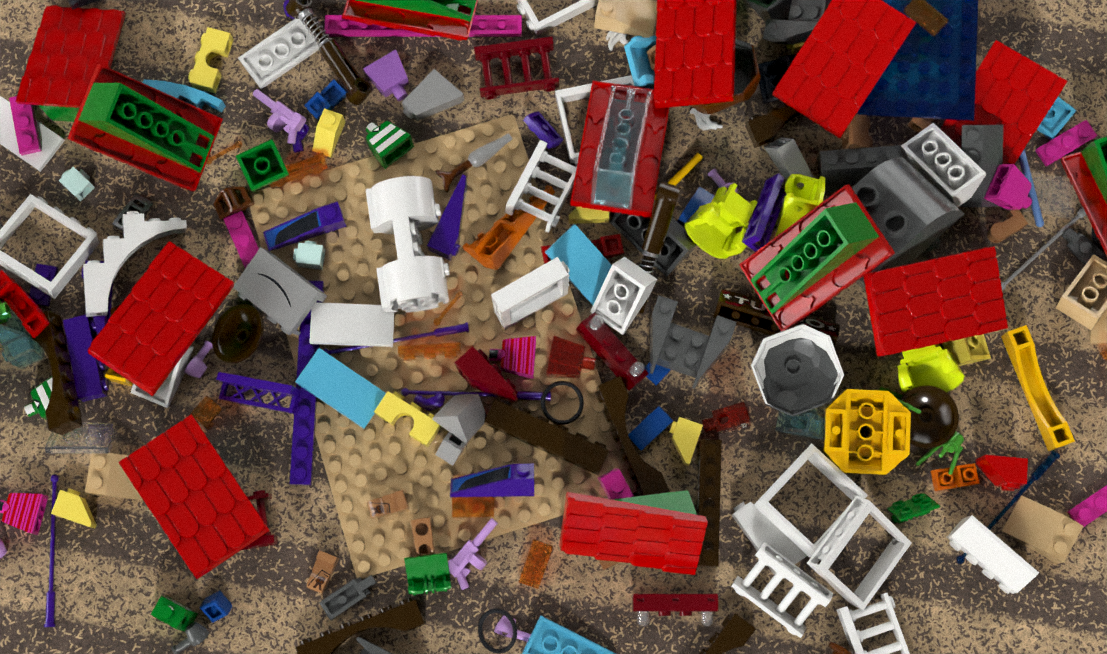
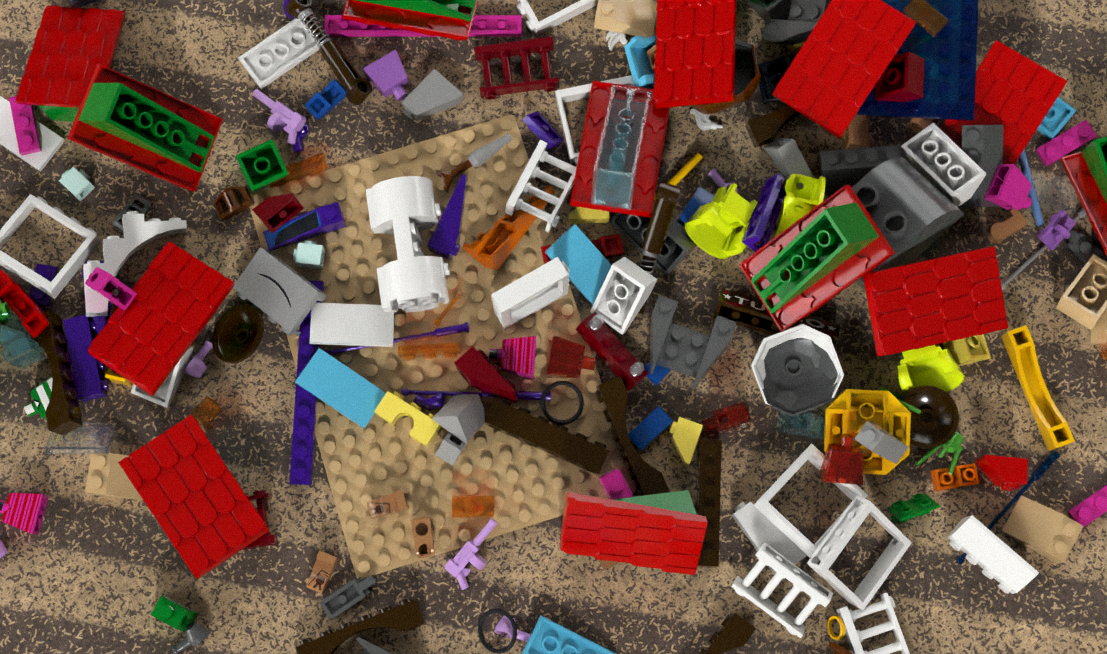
dark purple piece [44,474,59,627] -> none
light yellow slope [51,488,97,529] -> none
medium azure slope [142,79,226,113] -> none
light yellow arch [188,27,234,94] -> none
blue slope [199,591,232,623] -> none
clear orange hinge [206,141,242,165] -> none
dark purple fence [216,372,301,414] -> none
dark pink plate [224,211,259,269] -> none
light yellow slope [312,108,346,158] -> none
green torso [366,121,414,169] -> none
green hinge [404,553,451,596] -> none
dark purple slope [450,463,534,497] -> none
clear orange slope [518,539,553,589] -> none
dark red piece [632,594,719,627] -> none
none -> dark pink torso [85,267,137,311]
none -> dark red slope [252,193,304,233]
none -> clear red torso [819,434,863,485]
none -> yellow piece [827,616,845,640]
none -> light grey slope [855,421,909,464]
none -> dark red slope [875,52,924,102]
none -> medium lavender hips [1036,209,1076,251]

